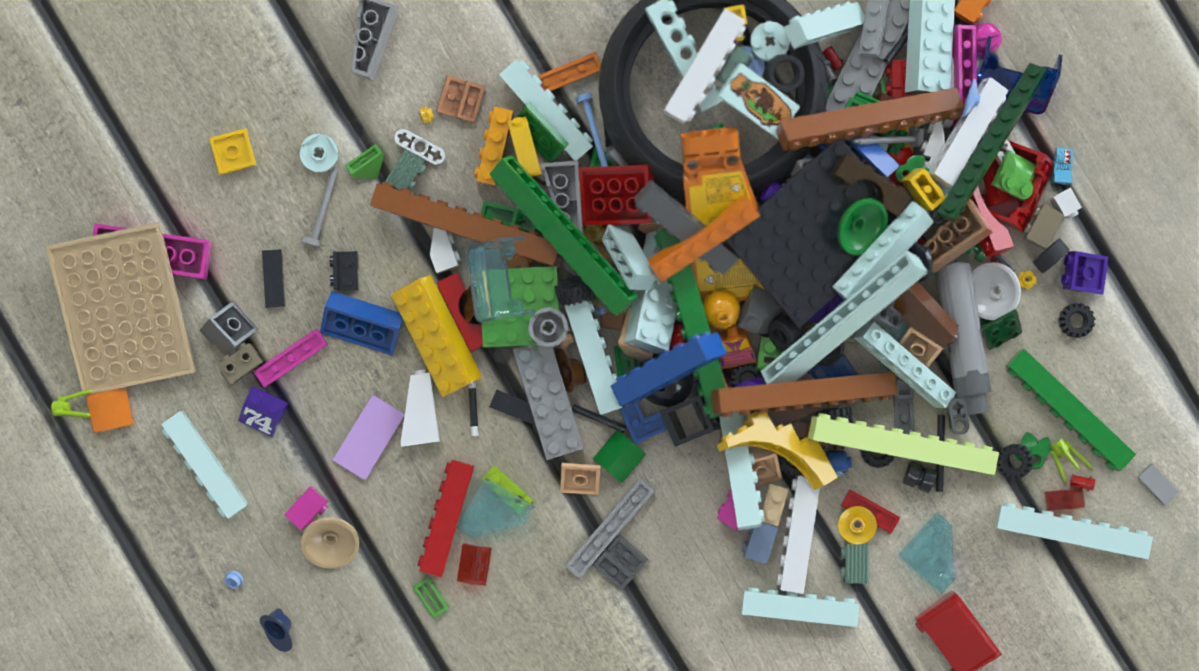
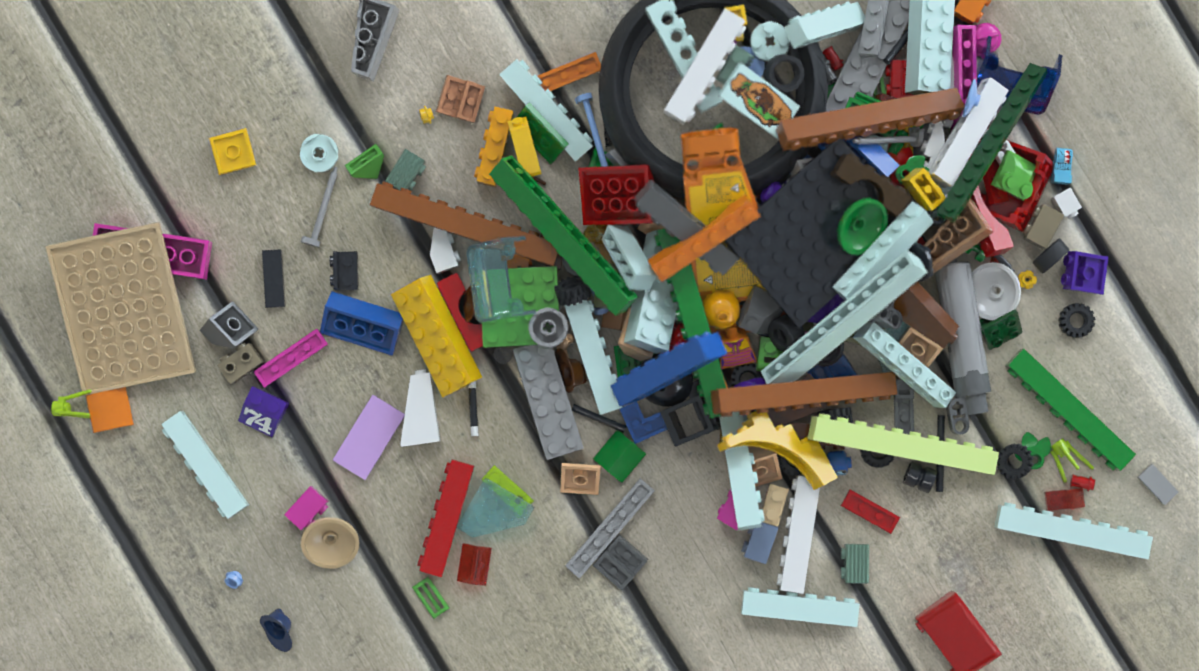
white beam [394,129,446,165] -> none
green slope [481,201,540,233] -> none
black tile [489,389,535,425] -> none
light grey wedge [540,161,586,237] -> none
yellow dish [838,506,877,544] -> none
clear light blue plate [898,512,955,594] -> none

